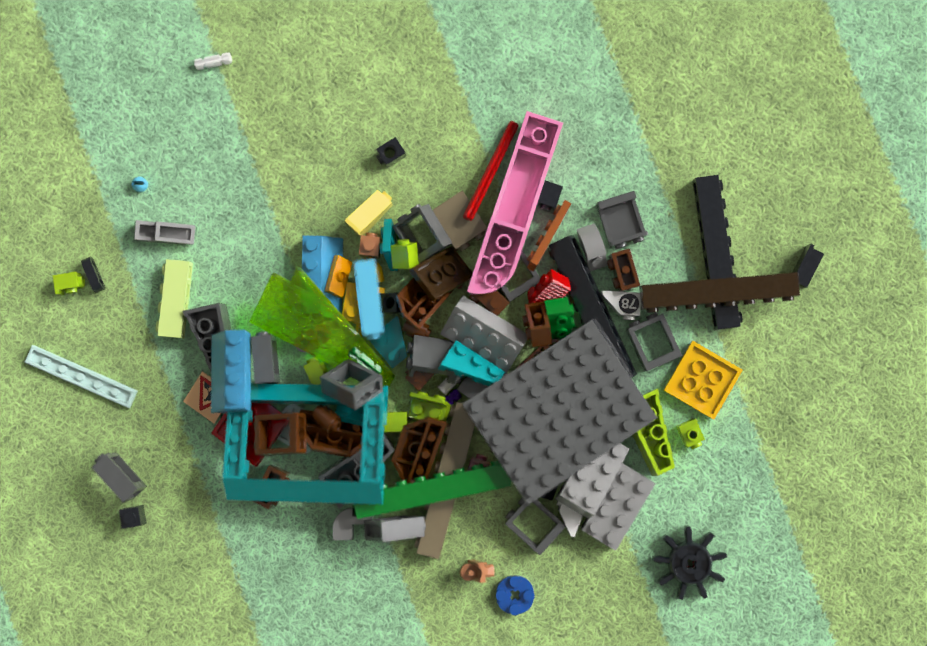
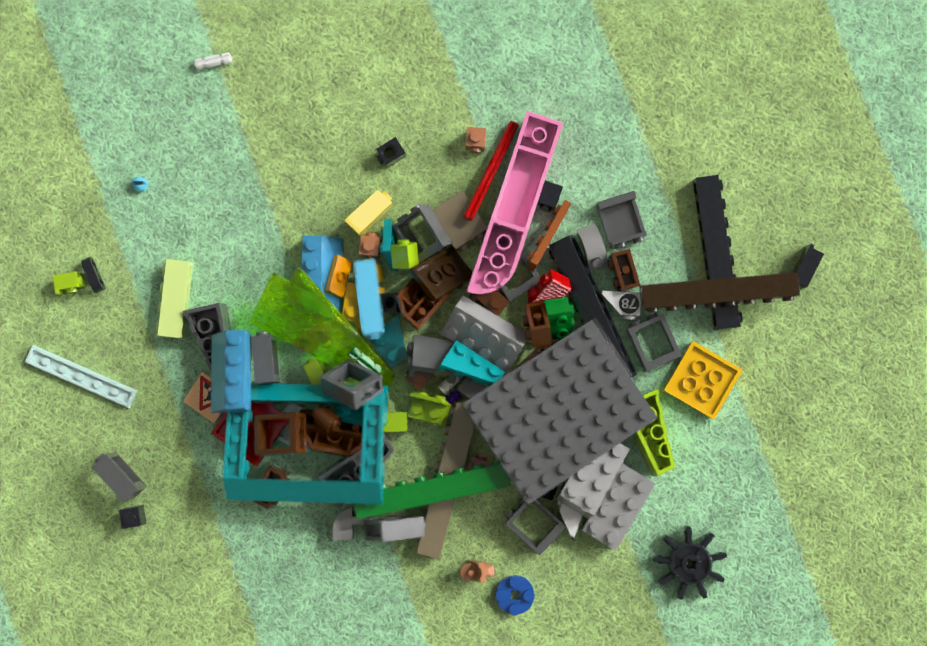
light grey slope [133,220,195,245] -> none
reddish brown wedge [392,417,447,484] -> none
reddish brown brick [402,321,432,338] -> none
lime brick [676,418,705,449] -> none
none -> nougat brick [466,127,486,153]

